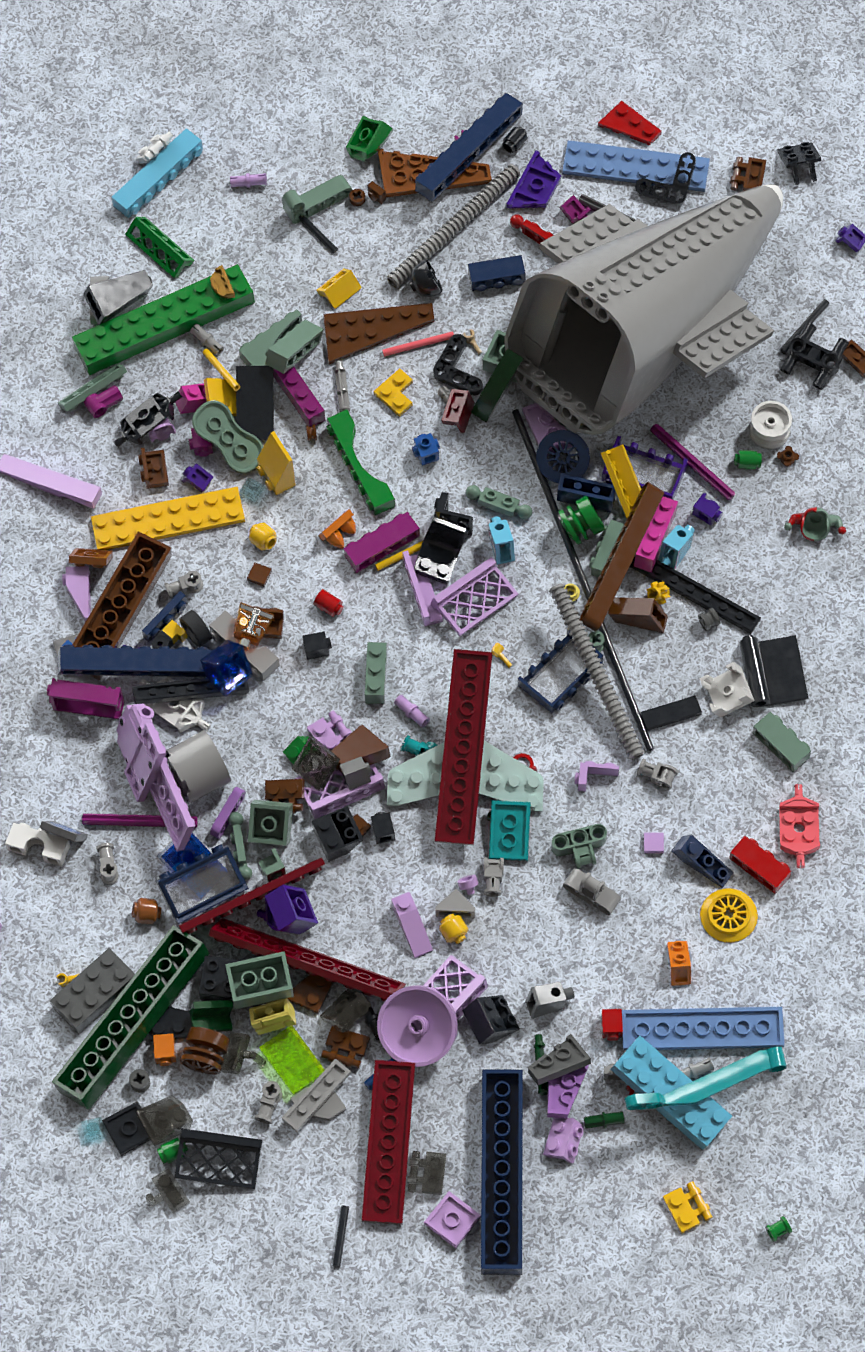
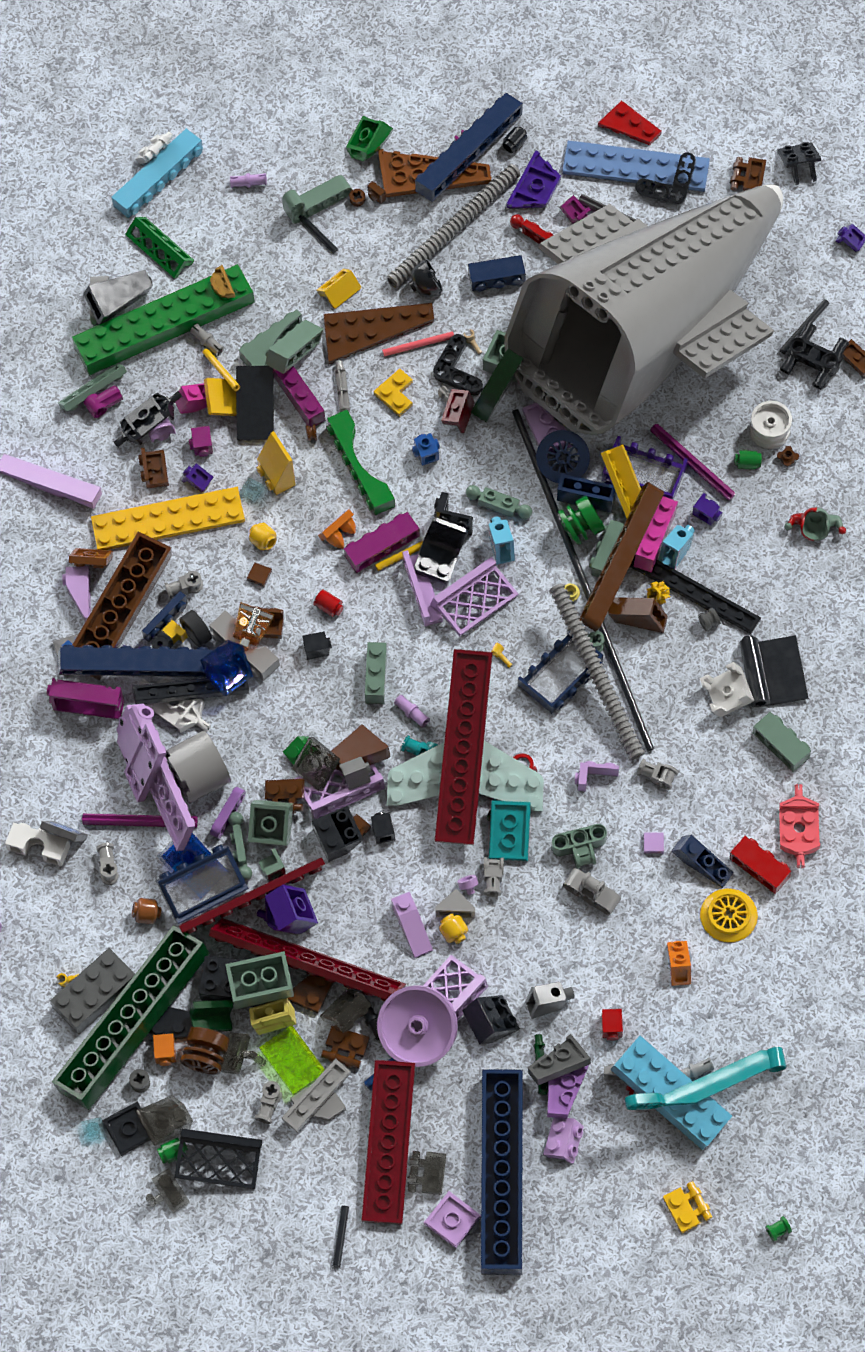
sand green plate [192,400,263,474] -> none
lavender plate [307,710,352,759] -> none
dark green axle [583,1111,625,1129] -> none
medium blue plate [622,1007,785,1051] -> none
black tile [641,695,702,731] -> none

